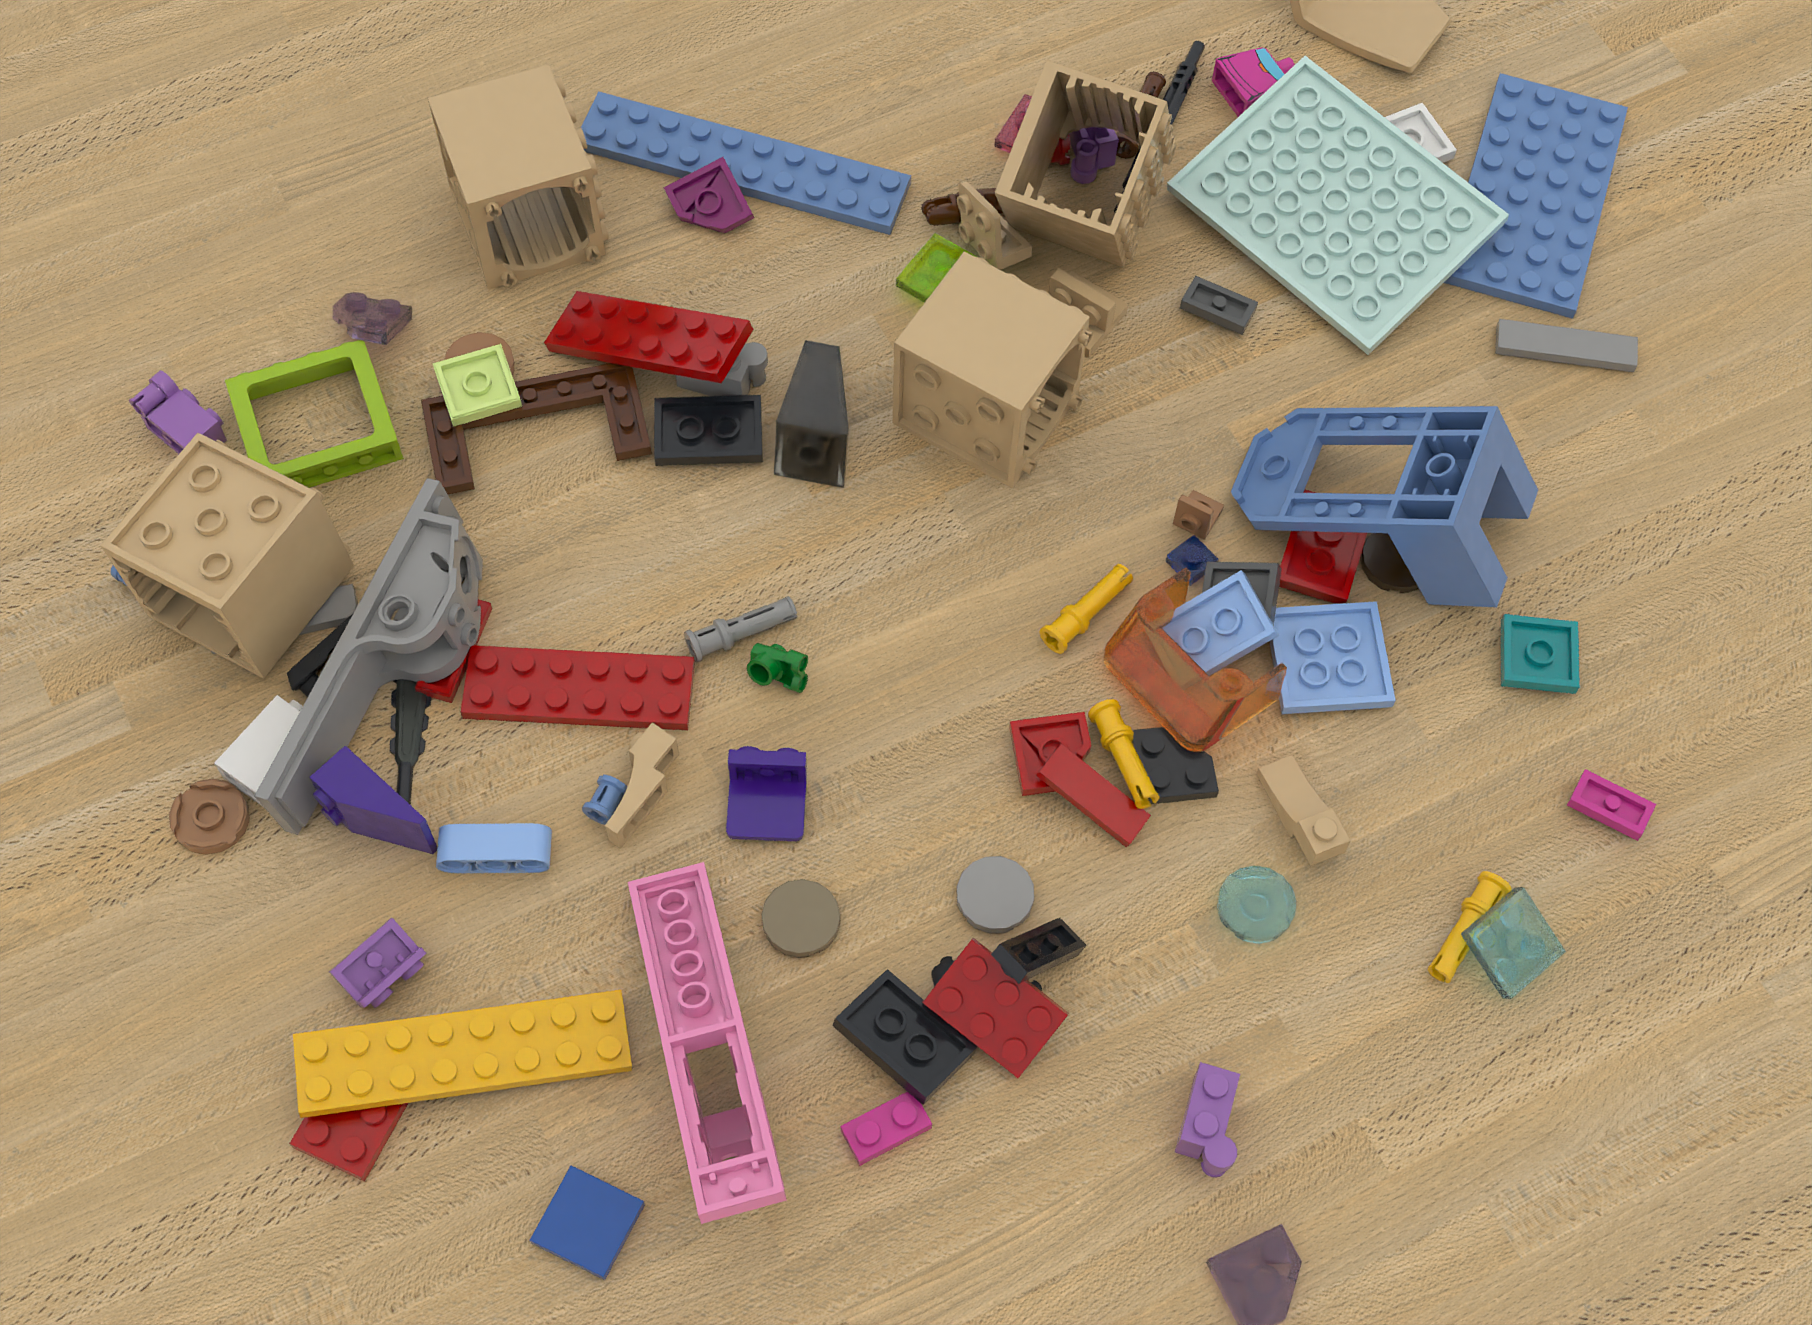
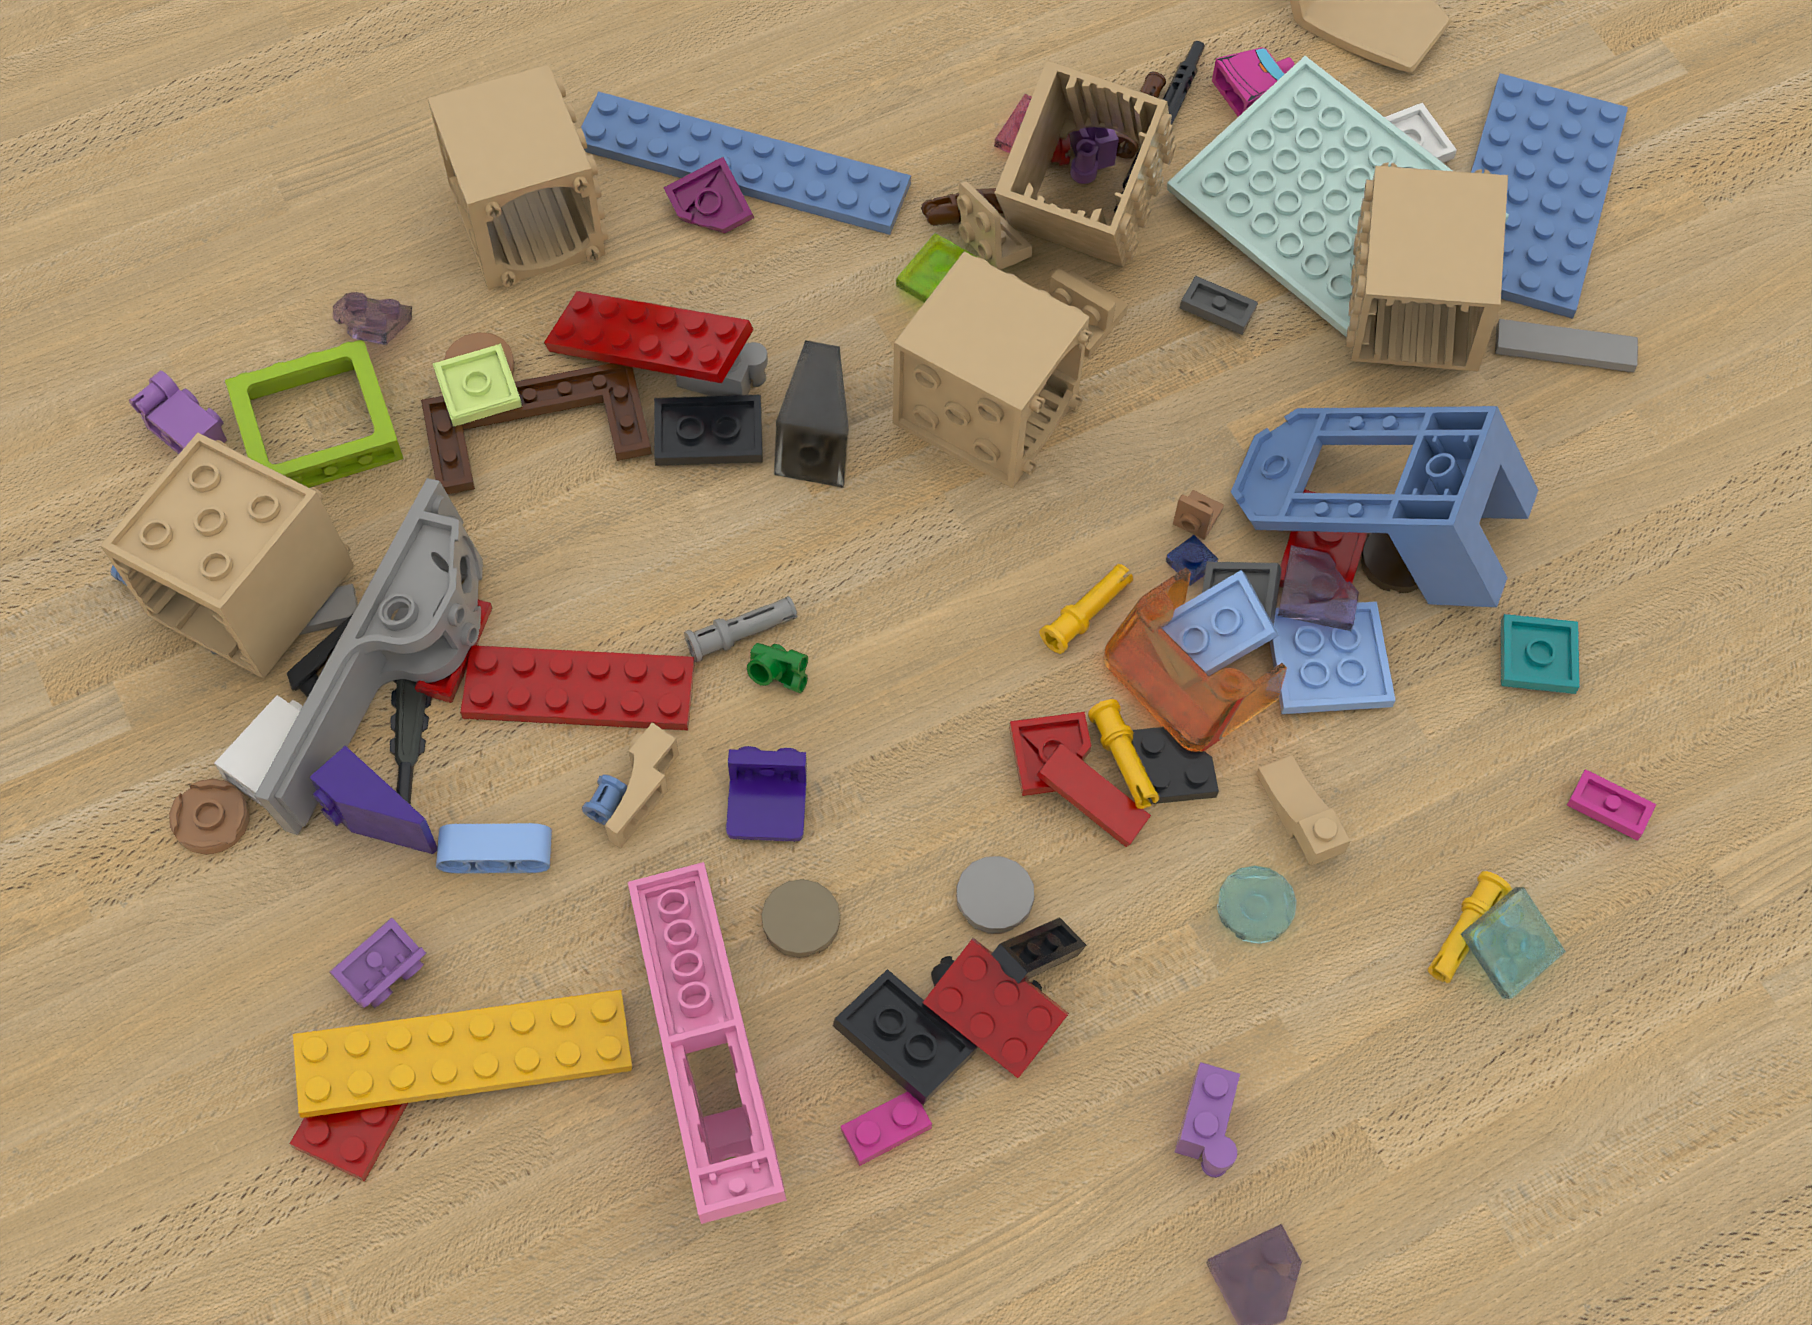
blue tile [530,1166,645,1280] -> none
none -> clear purple plate [1277,546,1359,631]
none -> tan piece [1346,162,1508,371]

